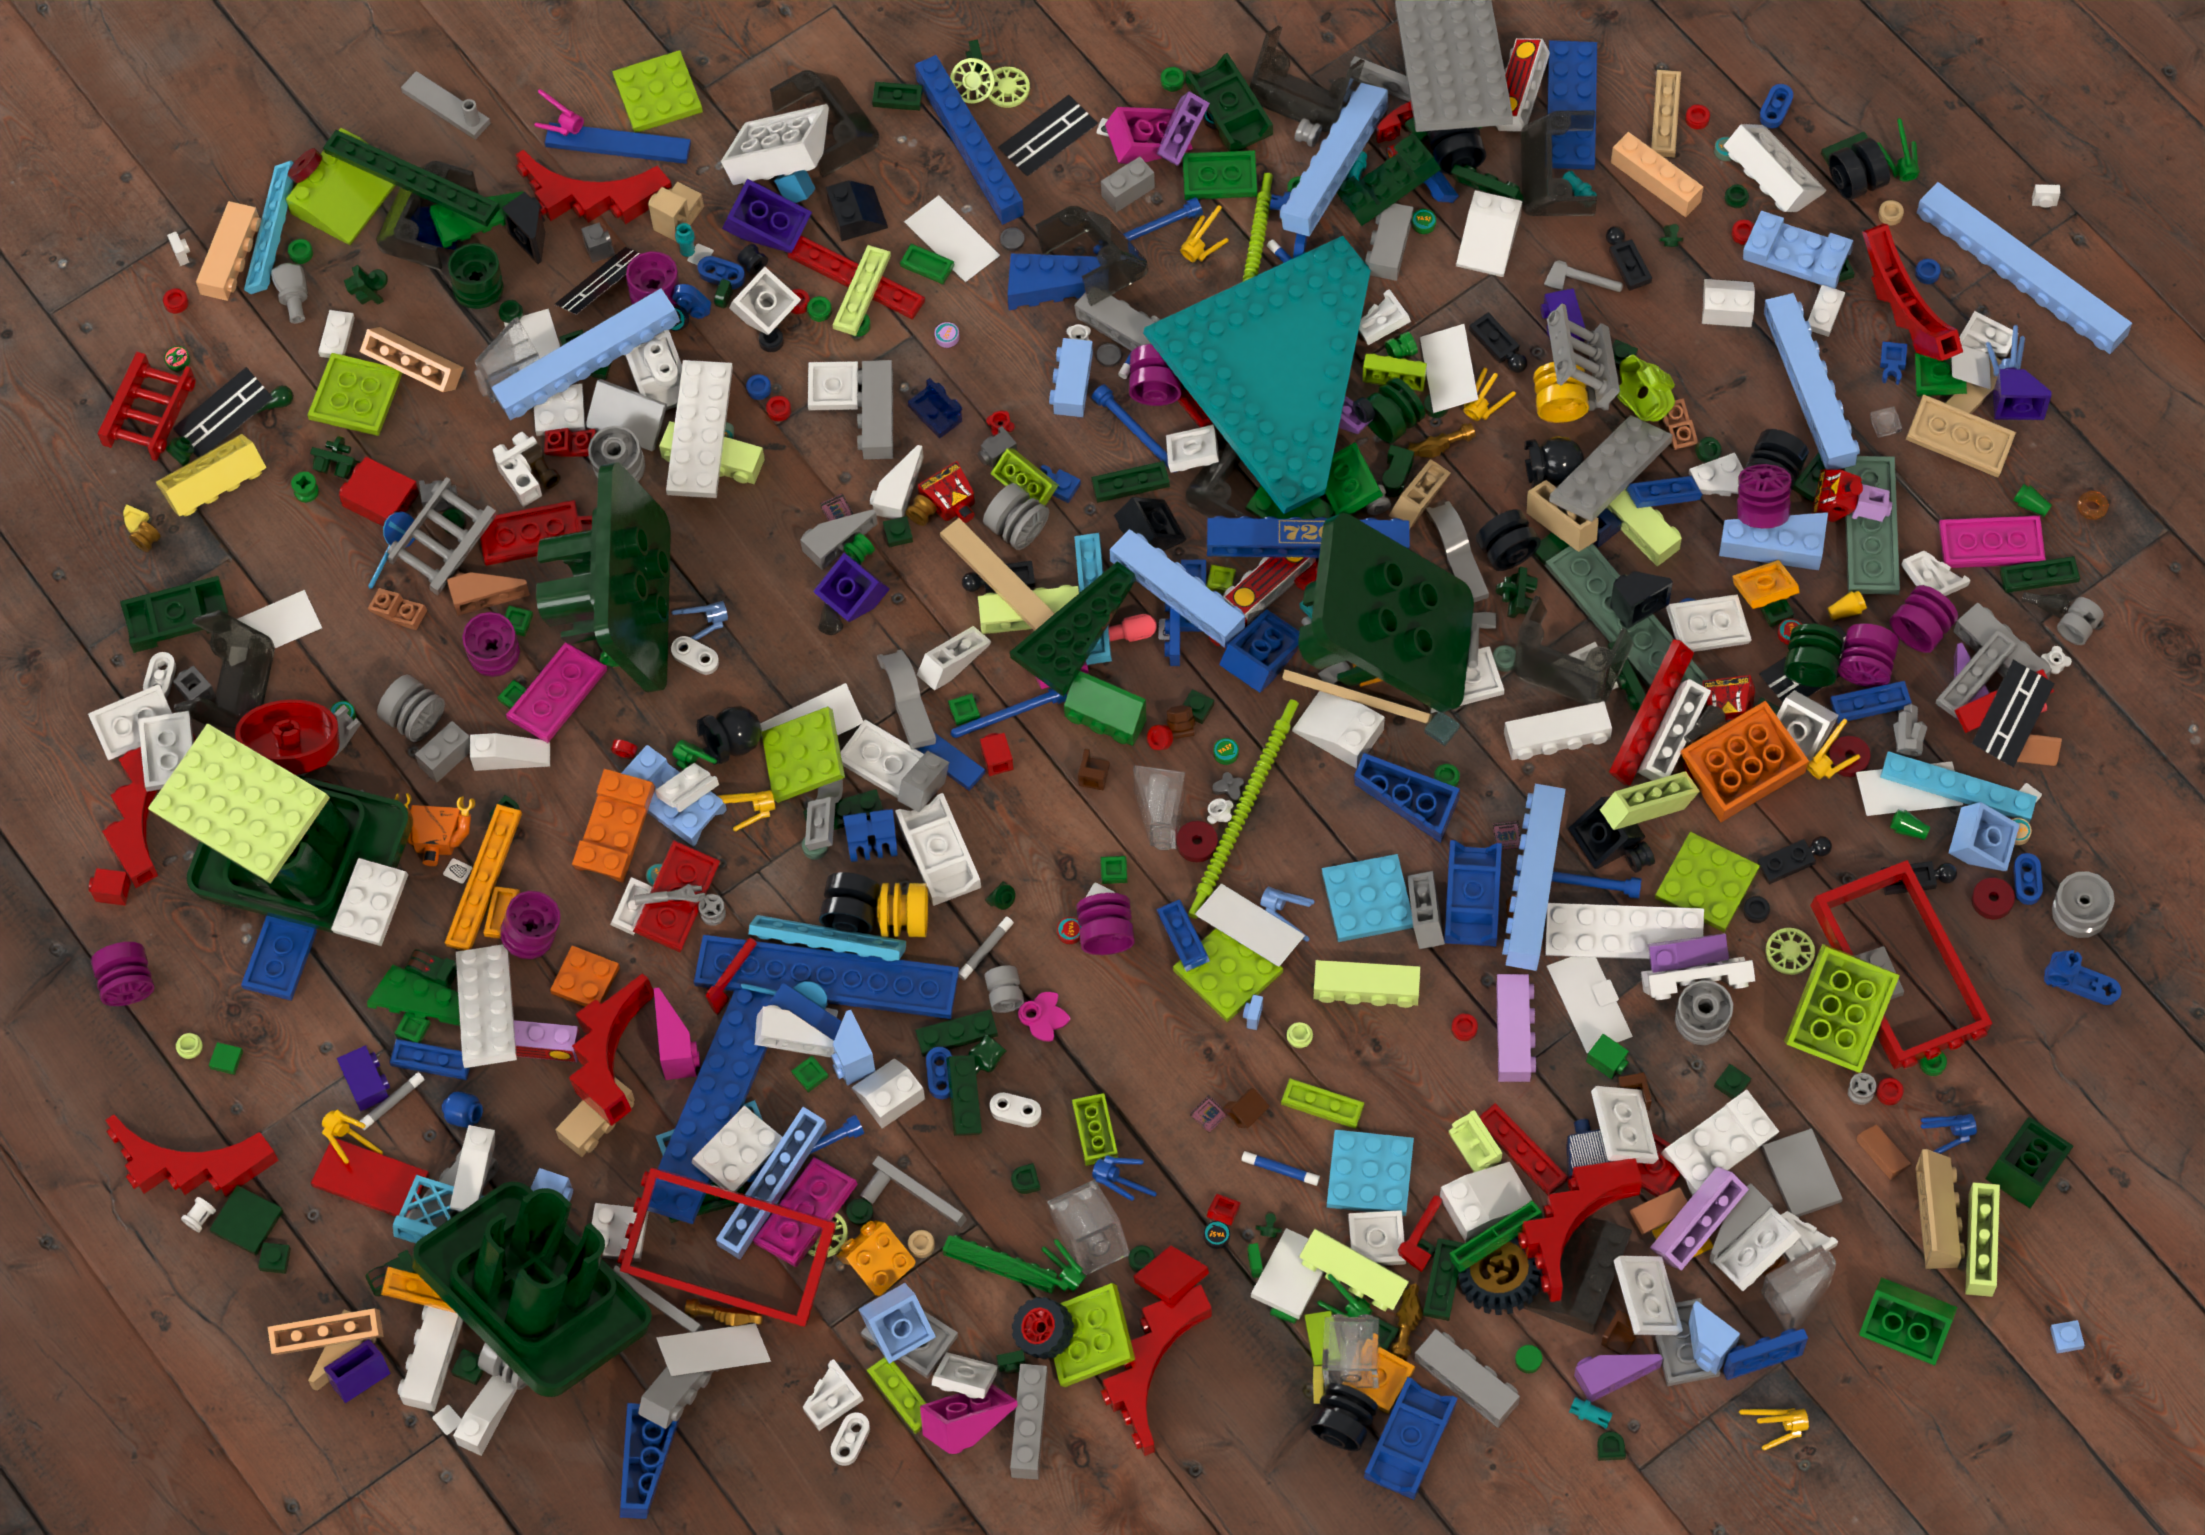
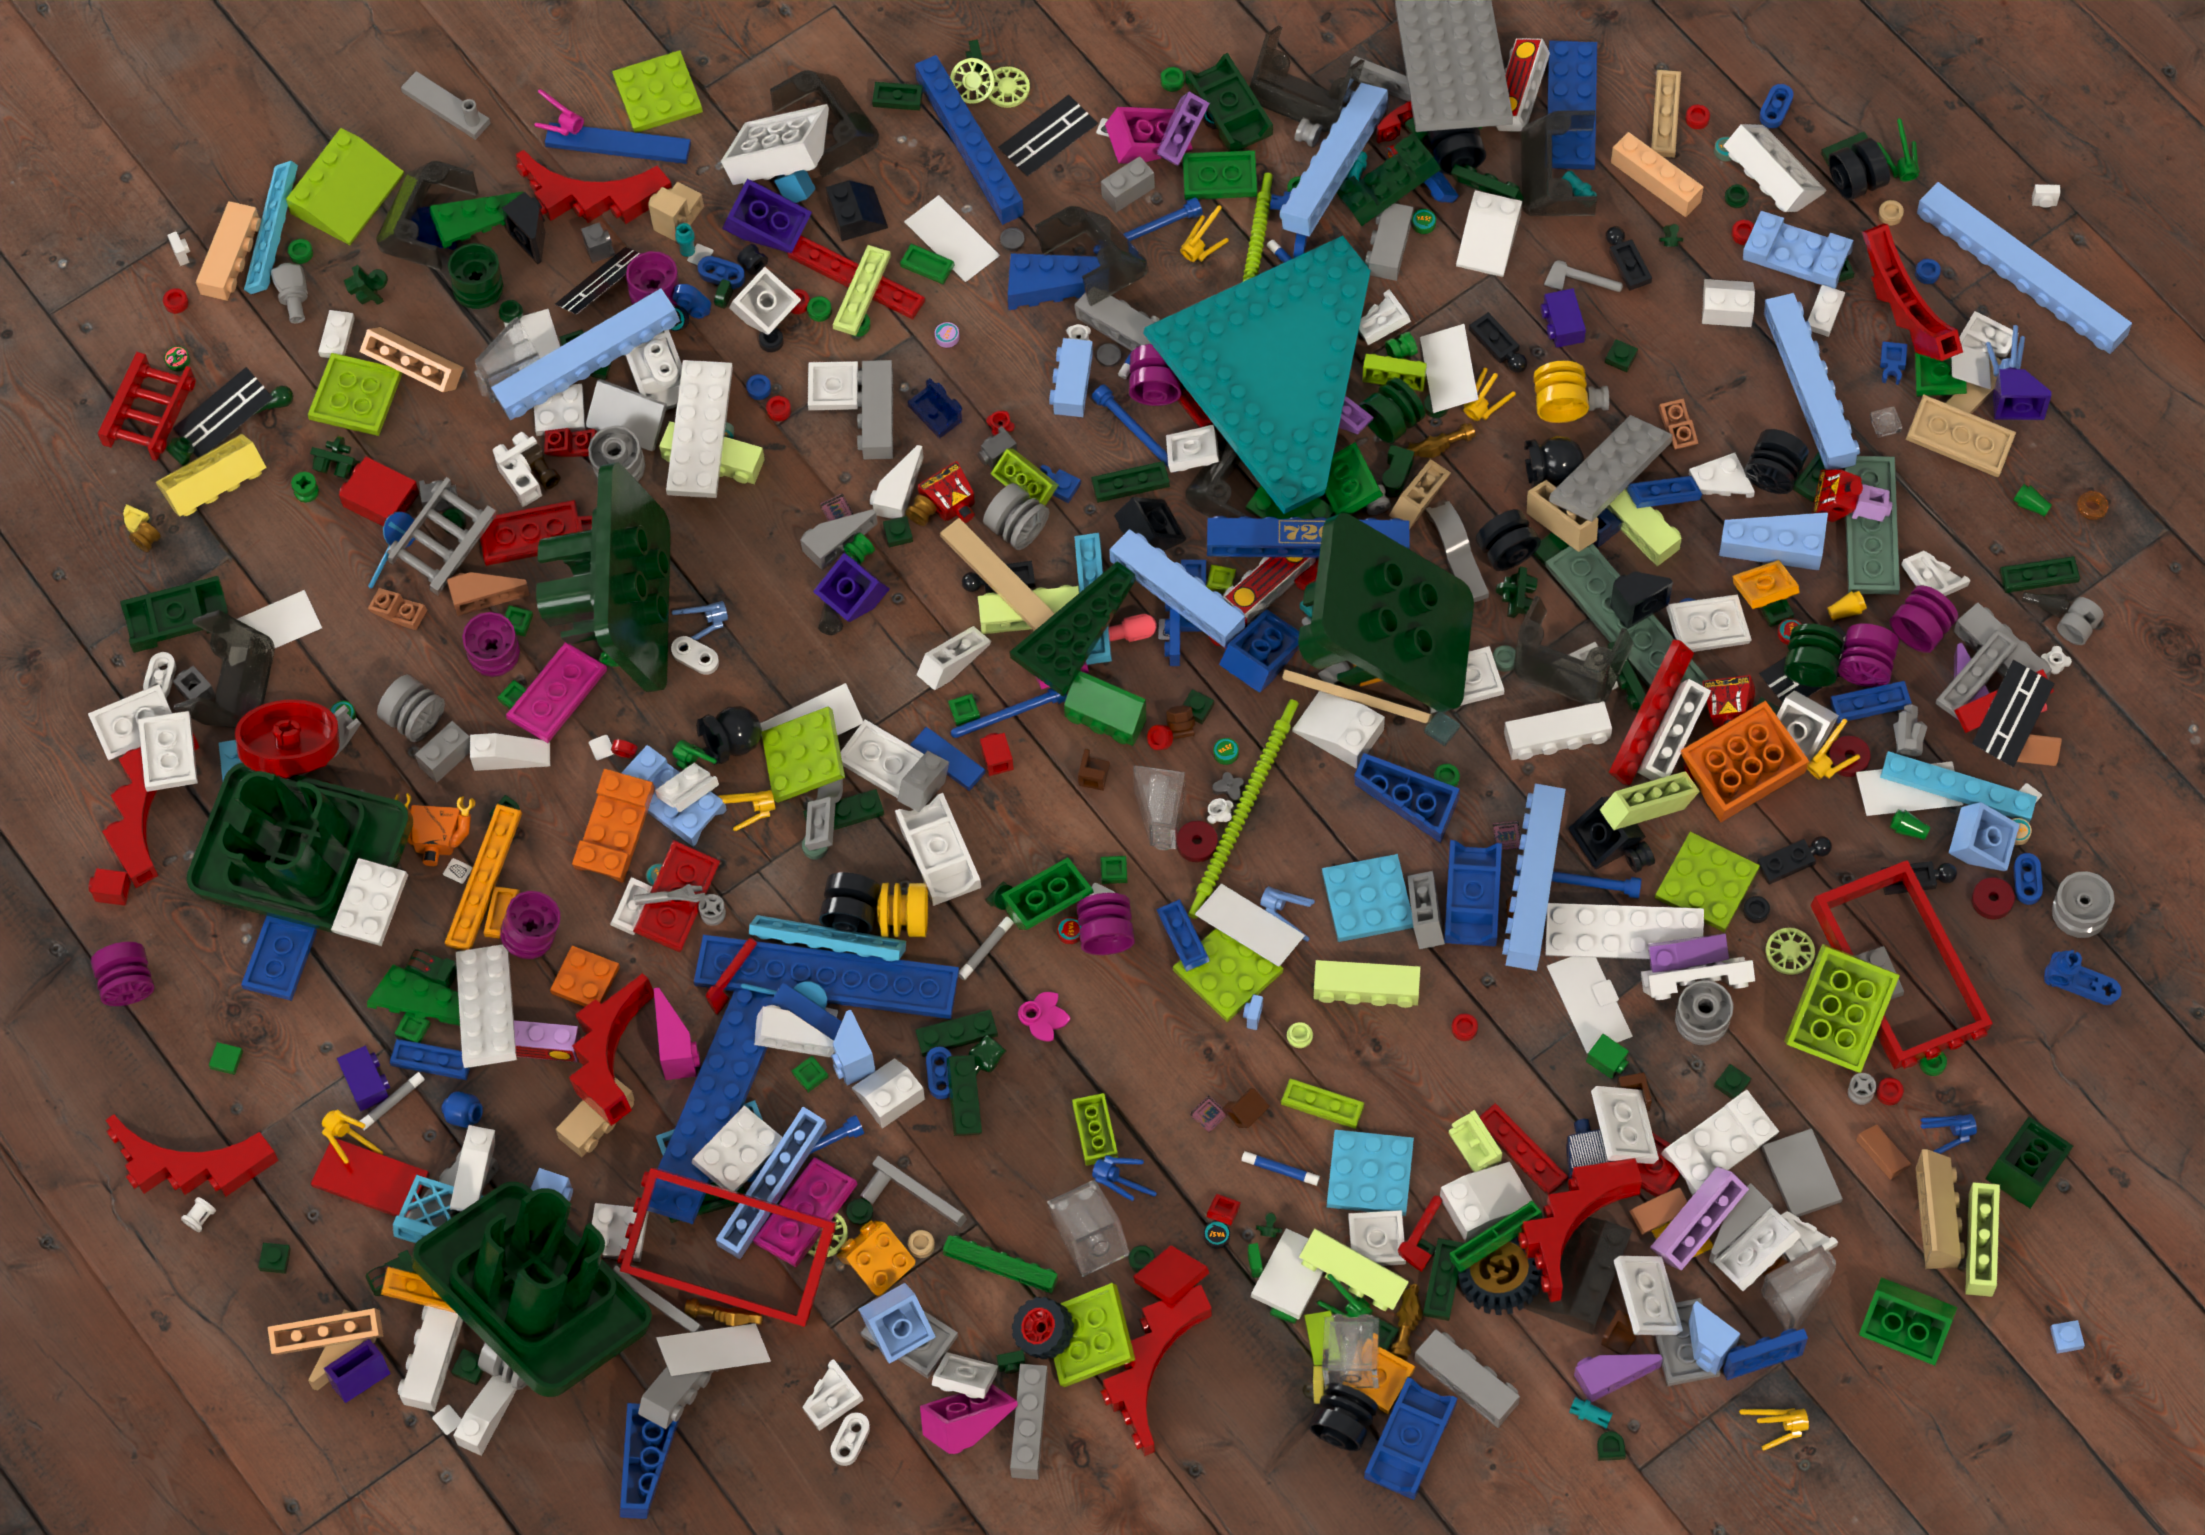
yellowish green plate [148,723,330,884] -> none
yellowish green plate [176,1033,203,1059] -> none
dark green tile [209,1185,283,1255] -> none
dark red piece [288,148,323,183] -> none
dark green plate [323,130,500,227] -> none
blue legs [843,809,898,862] -> none
lime tile [867,1357,927,1434] -> none
light grey piece [877,649,936,749] -> none
light grey wheel [984,965,1024,1013] -> none
white plate [990,1093,1041,1127] -> none
dark green tile [1011,1163,1041,1194] -> none
green plant [1018,1239,1087,1292] -> none
black tile [1353,397,1375,423] -> none
light grey piece [1468,612,1496,668] -> none
lavender brick [1496,974,1536,1082] -> none
green tile [1515,1345,1542,1374] -> none
light grey fence [1547,303,1620,408] -> none
lime piece [1617,355,1675,422] -> none
clear smoke cone [1684,705,1726,744] -> none
dark green tile [1695,437,1722,463] -> none
magenta wheel [1737,464,1791,529] -> none
dark pink tile [1939,516,2046,568] -> none
none -> white sticker [589,735,613,761]
none -> green slope [1001,857,1094,930]

